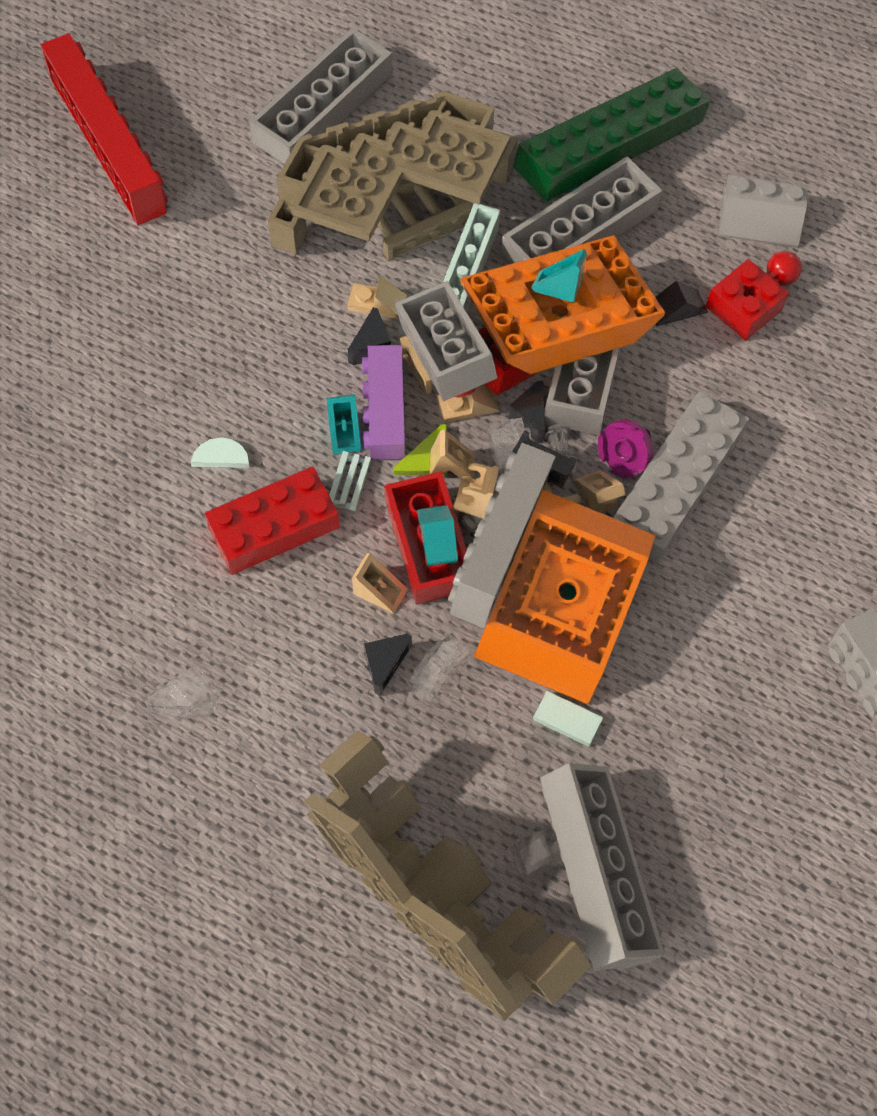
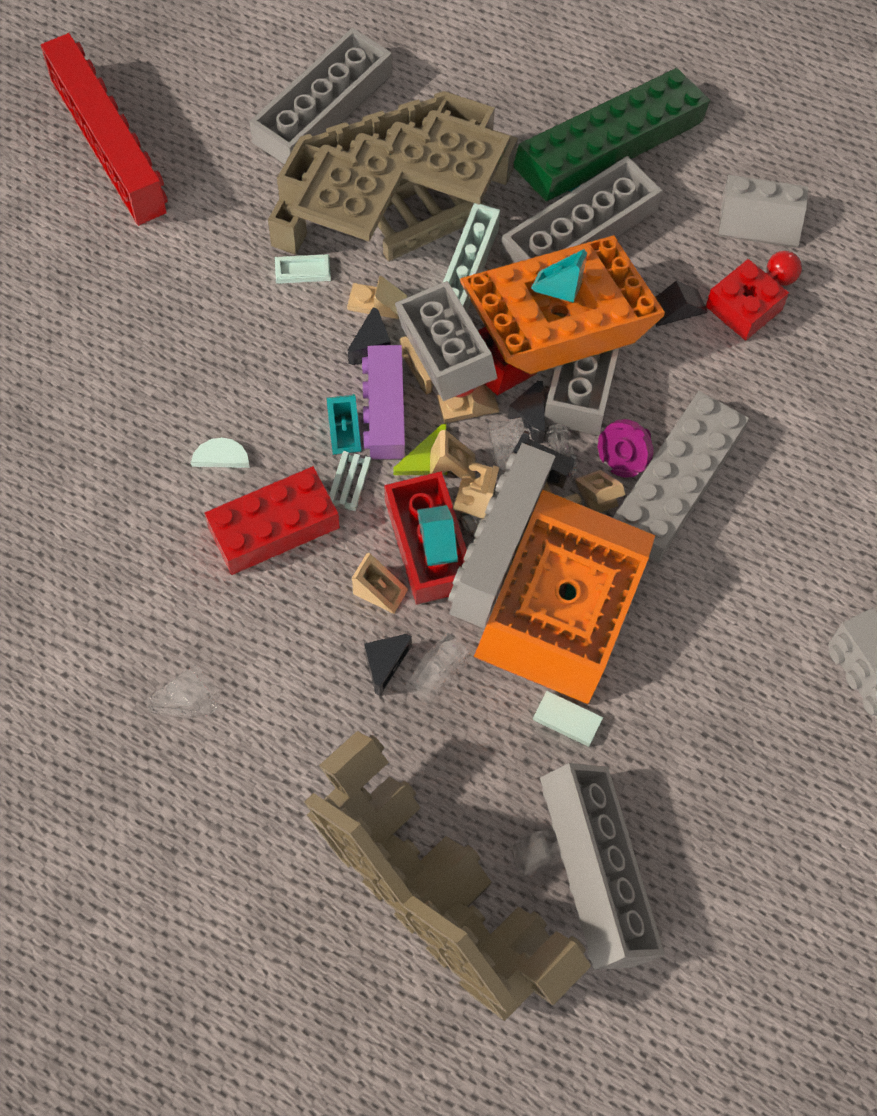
none -> light aqua tile [275,254,331,284]

